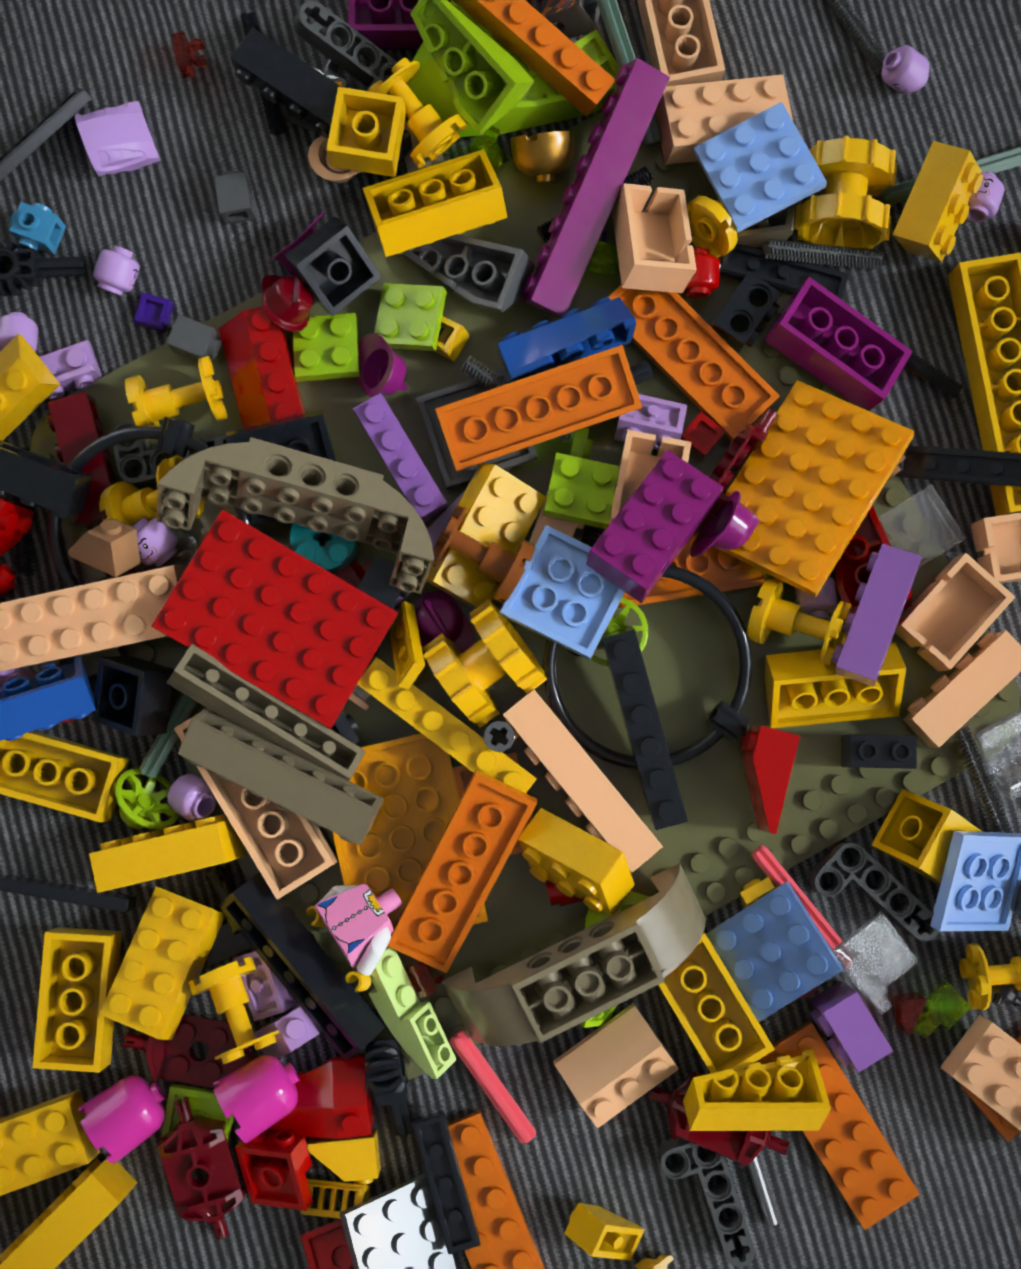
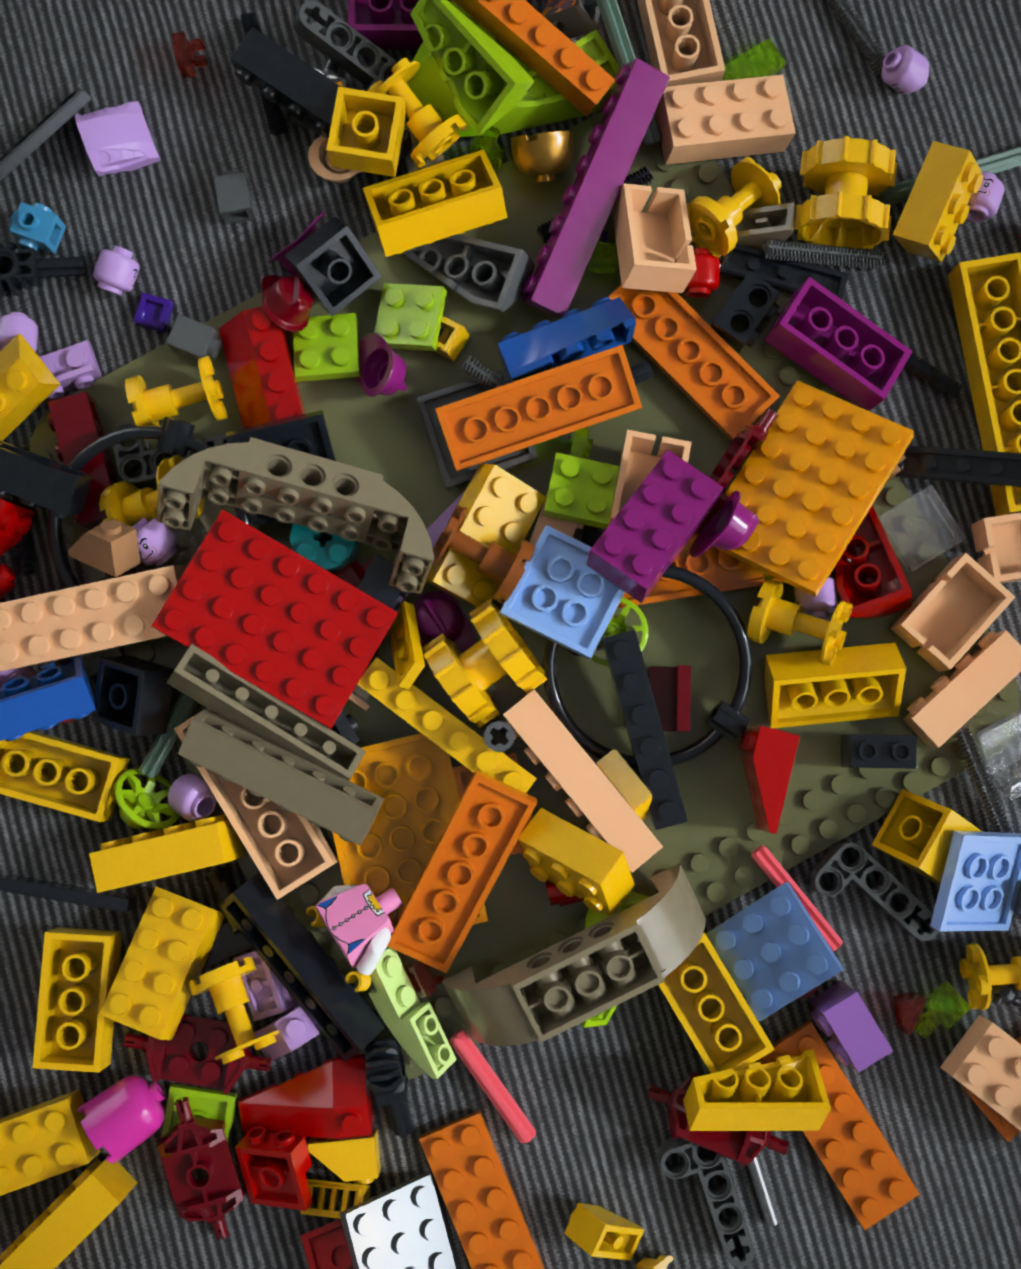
dark pink cylinder [213,1055,300,1144] -> none
medium lavender brick [353,393,448,523] -> none
black tile [411,1110,481,1255] -> none
light nougat slope [553,1003,679,1128] -> none
lavender bracket [614,394,687,450] -> none
red plate [681,411,726,458] -> none
light blue plate [694,102,827,233] -> none
yellow plate [740,877,776,908] -> none
medium lavender brick [831,543,922,687] -> none
clear bracket [832,912,918,1014] -> none
none -> yellow slope [596,749,652,821]
none -> dark red panel [648,665,691,732]
none -> clear neon green plate [722,38,787,81]

